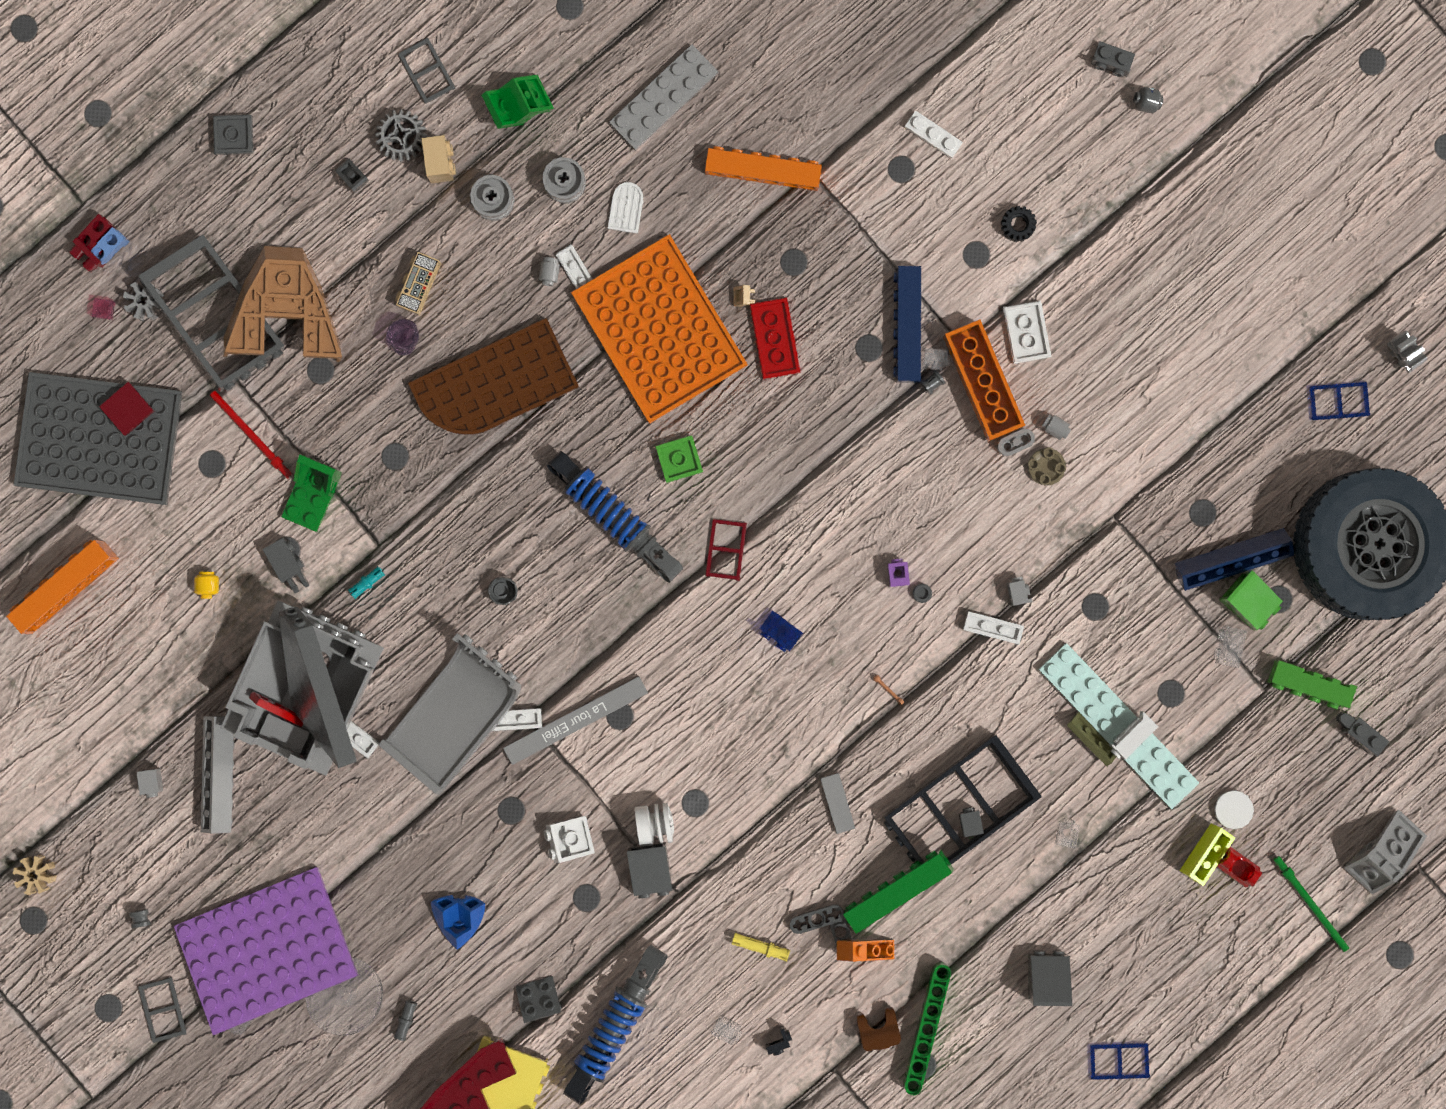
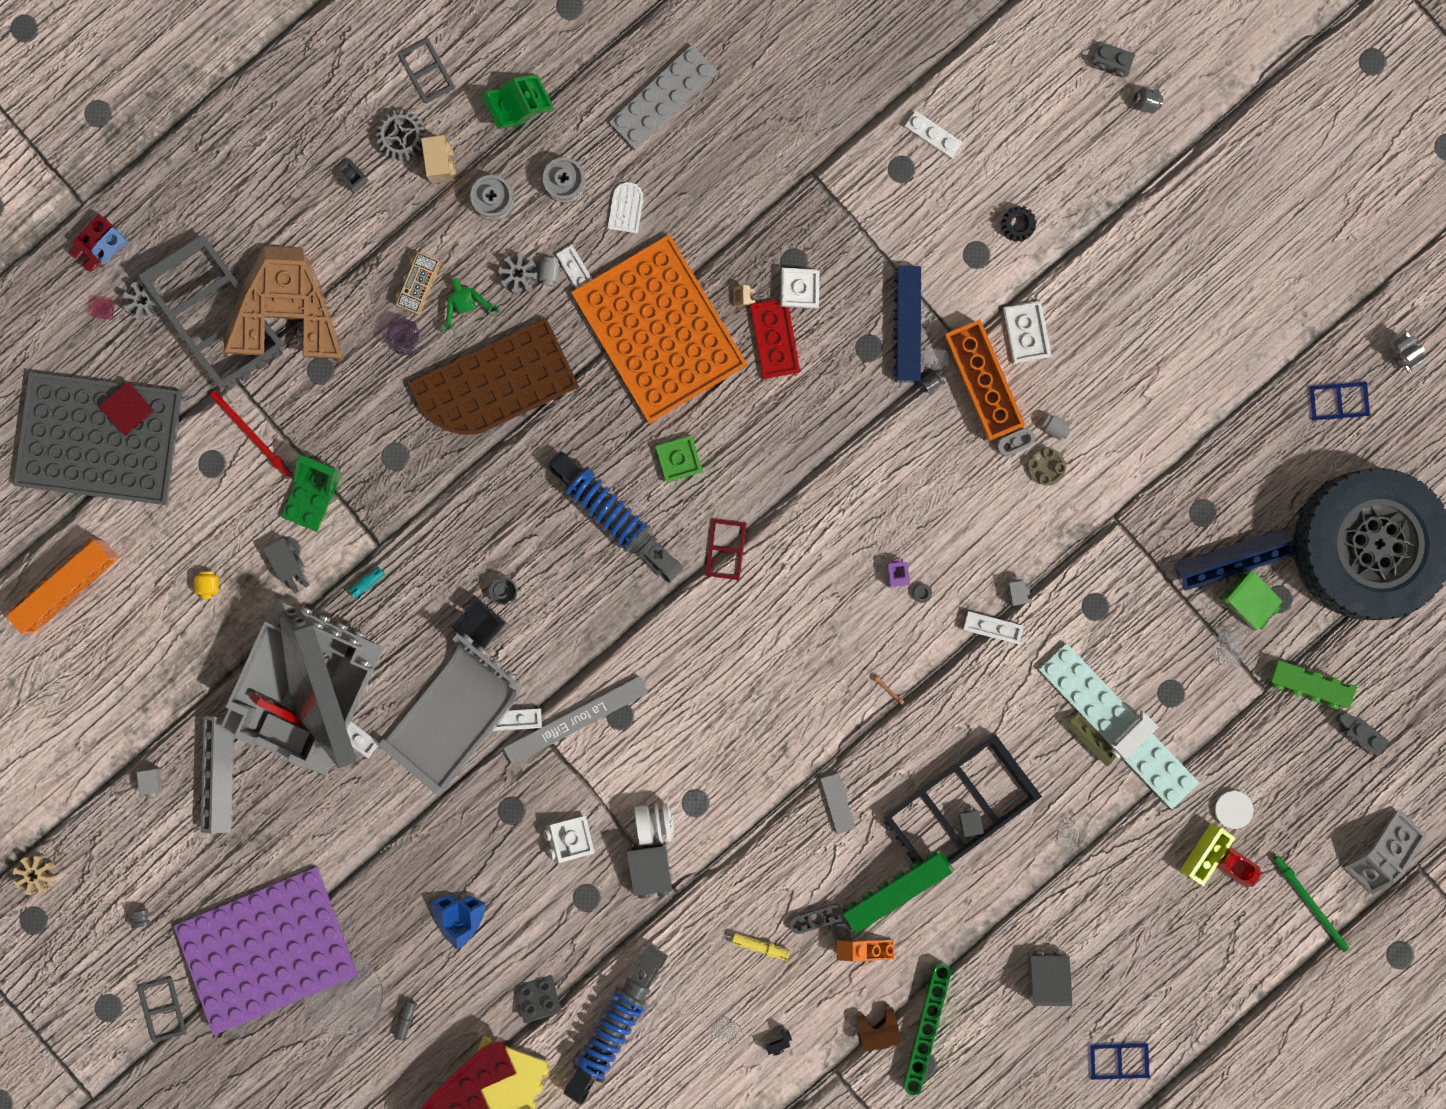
dark grey plate [213,115,254,155] -> none
orange brick [705,146,822,191] -> none
clear blue bracket [759,610,803,652] -> none
none -> green piece [442,278,500,334]
none -> black piece [452,598,508,649]
none -> light grey gear [499,254,539,295]
none -> white tile [780,268,820,309]

